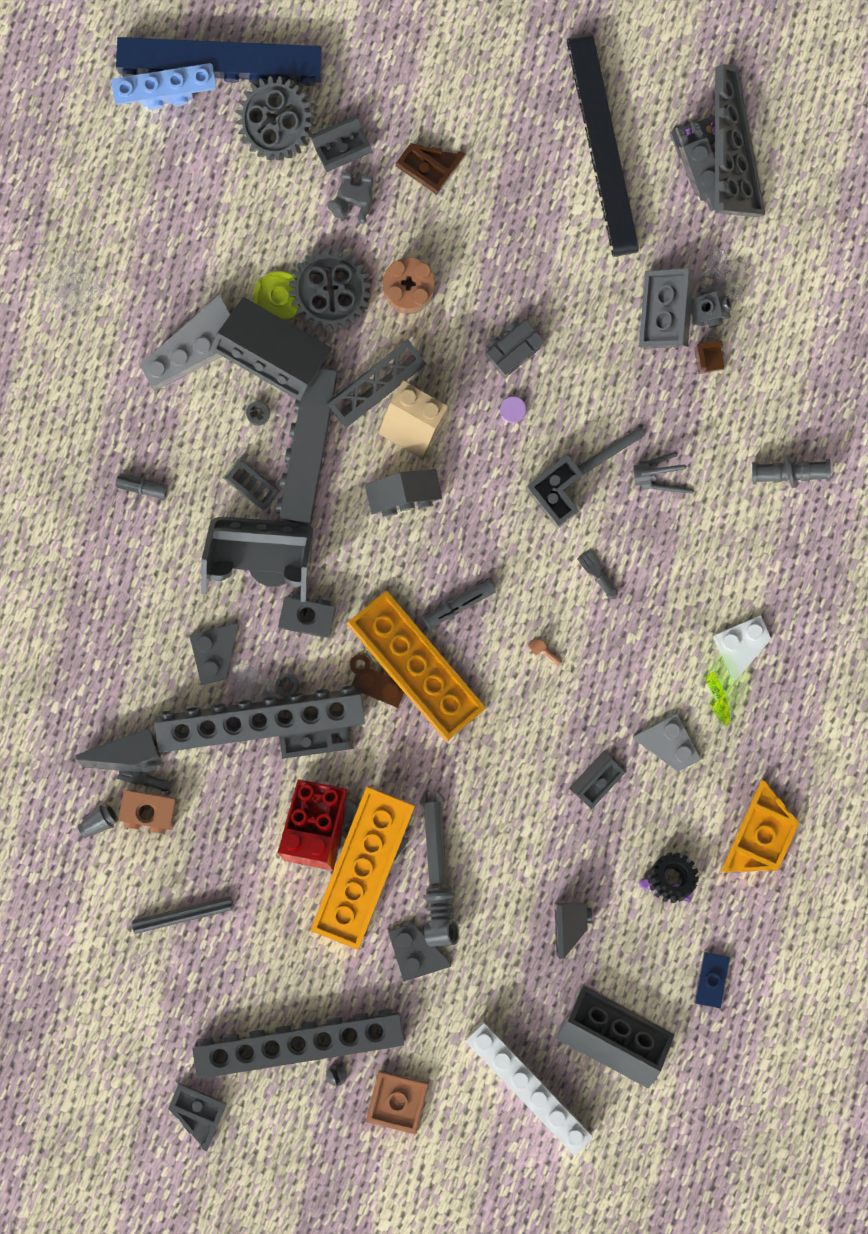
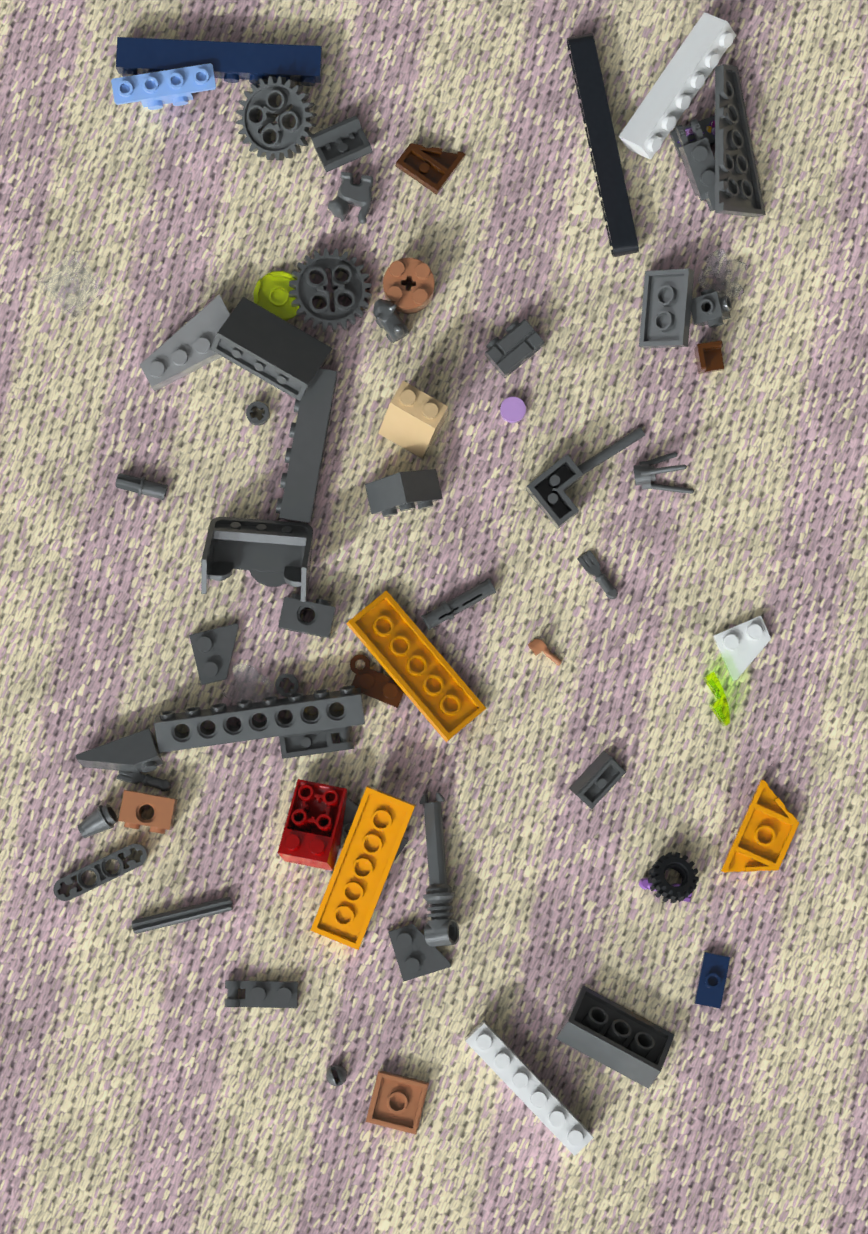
dark grey wing [168,1083,227,1151] -> none
dark grey brick [192,1009,404,1079] -> none
dark grey slope [222,458,280,511] -> none
dark grey fence [327,339,427,428] -> none
dark grey slope [554,902,592,959] -> none
light grey wing [633,714,701,772] -> none
dark grey piece [752,455,831,488] -> none
none -> dark grey beam [53,843,148,901]
none -> dark grey plate [224,980,298,1008]
none -> dark grey animal [373,299,409,343]
none -> white brick [618,12,737,160]

